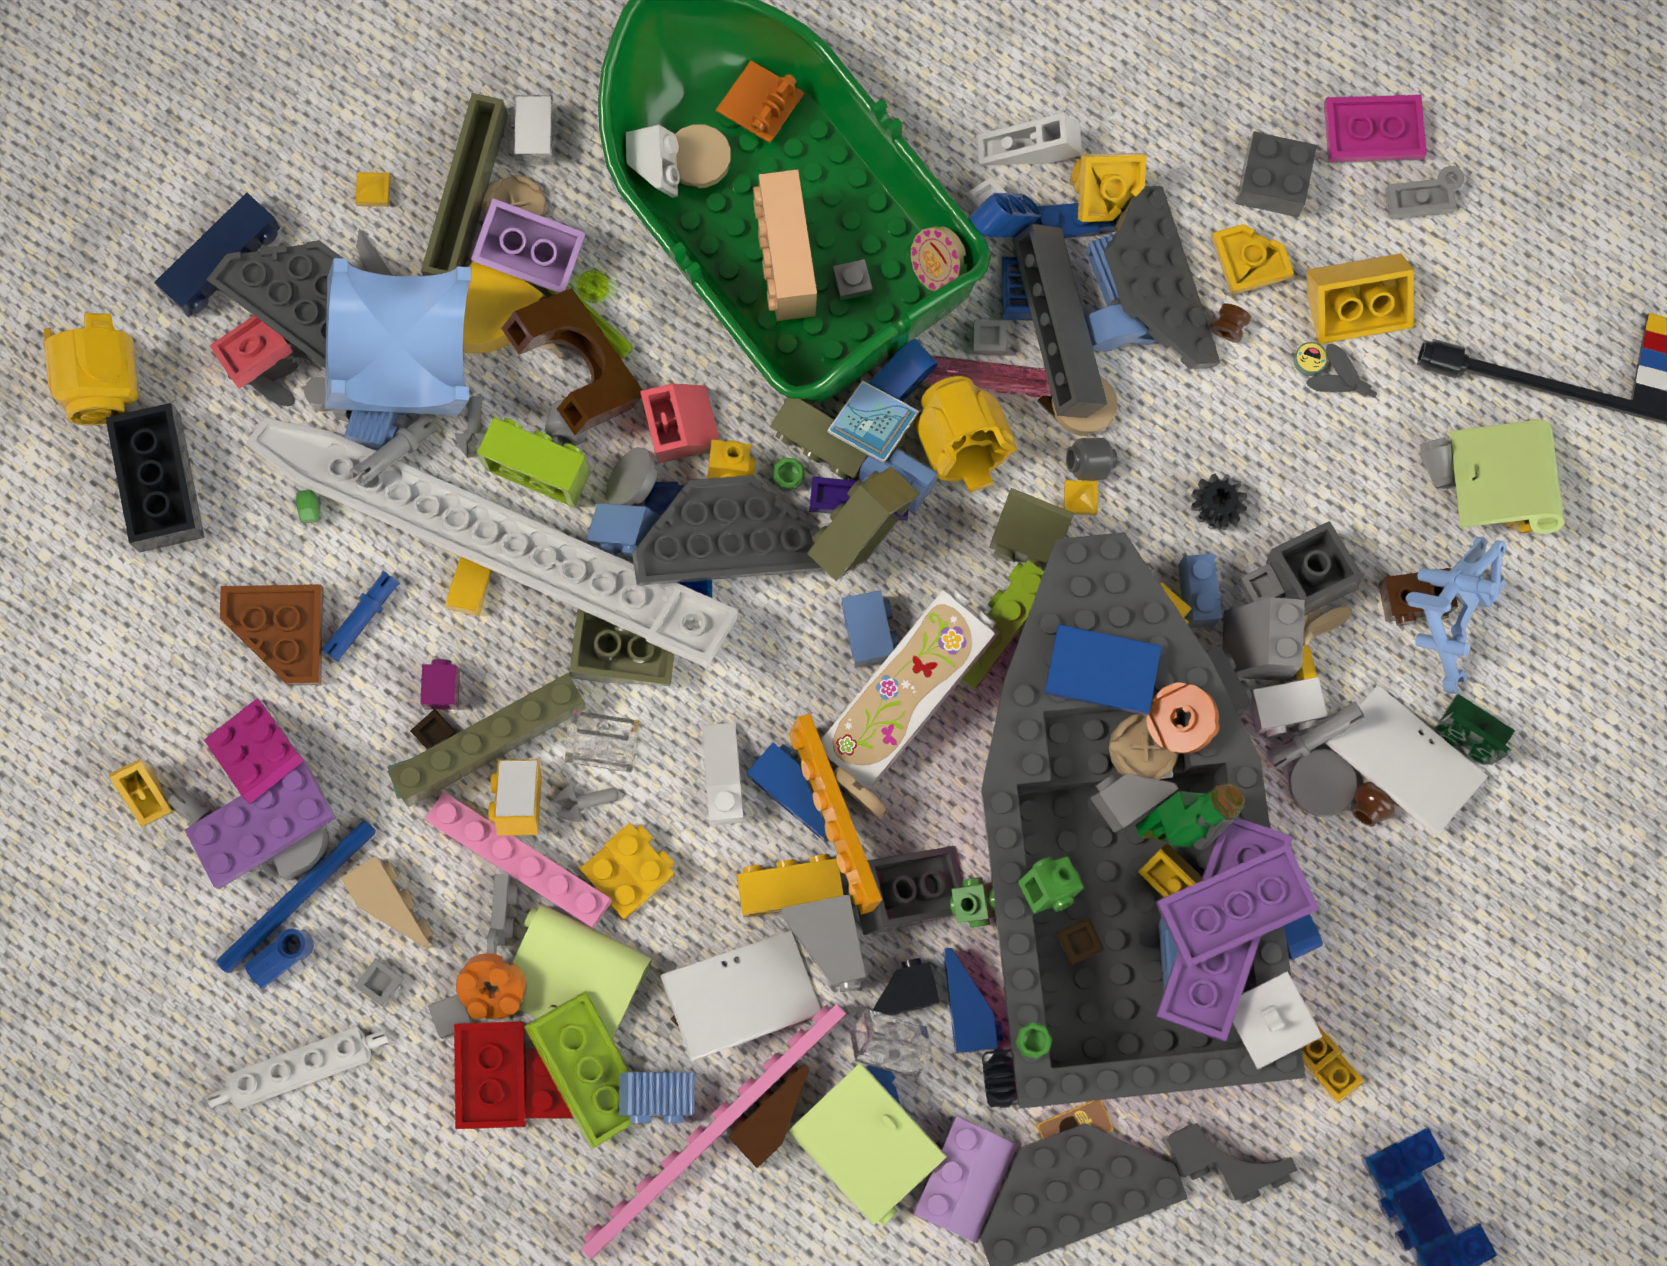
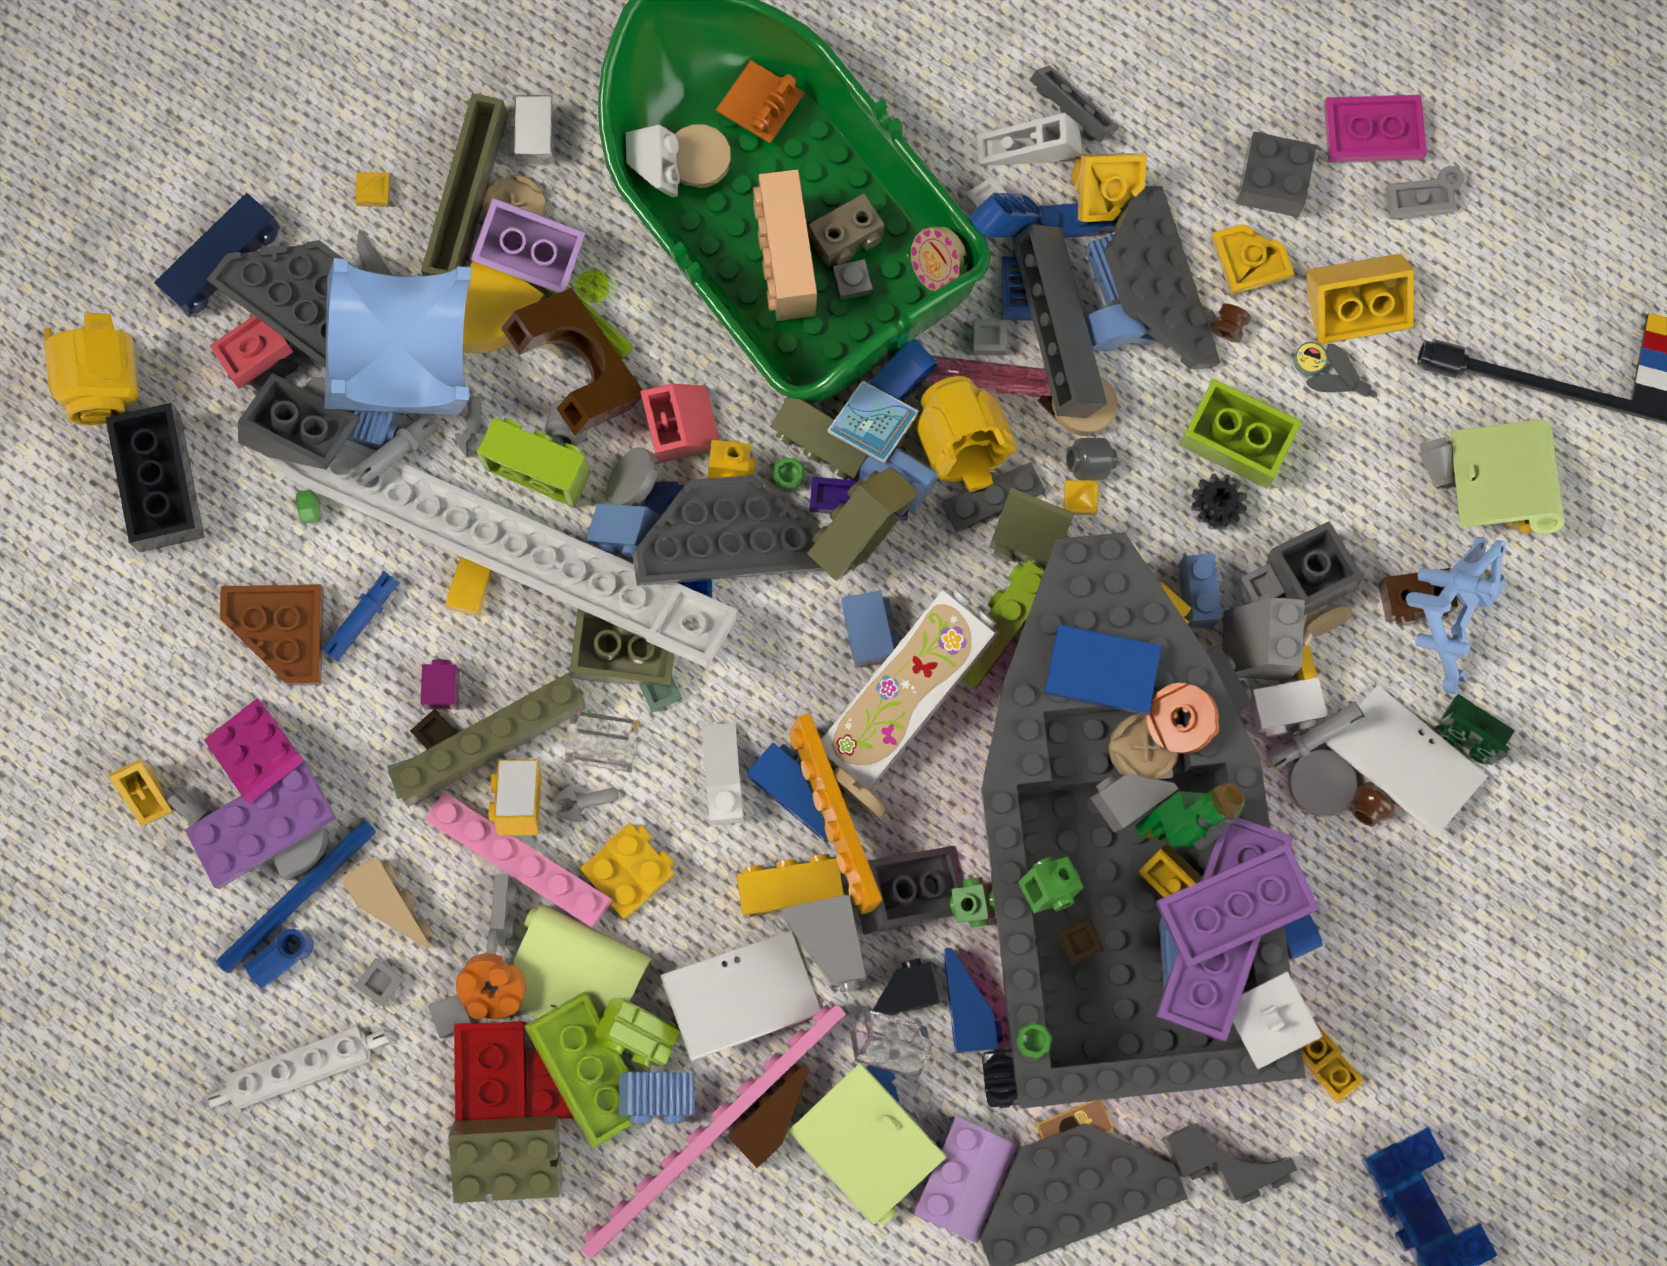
none -> dark grey slope [238,373,360,470]
none -> olive piece [448,1115,562,1203]
none -> lime brick [595,998,680,1070]
none -> sand green tile [639,677,682,713]
none -> dark tan brick [808,193,884,268]
none -> dark grey plate [942,462,1045,533]
none -> dark grey plate [1030,65,1119,142]
none -> lime brick [1179,378,1302,489]

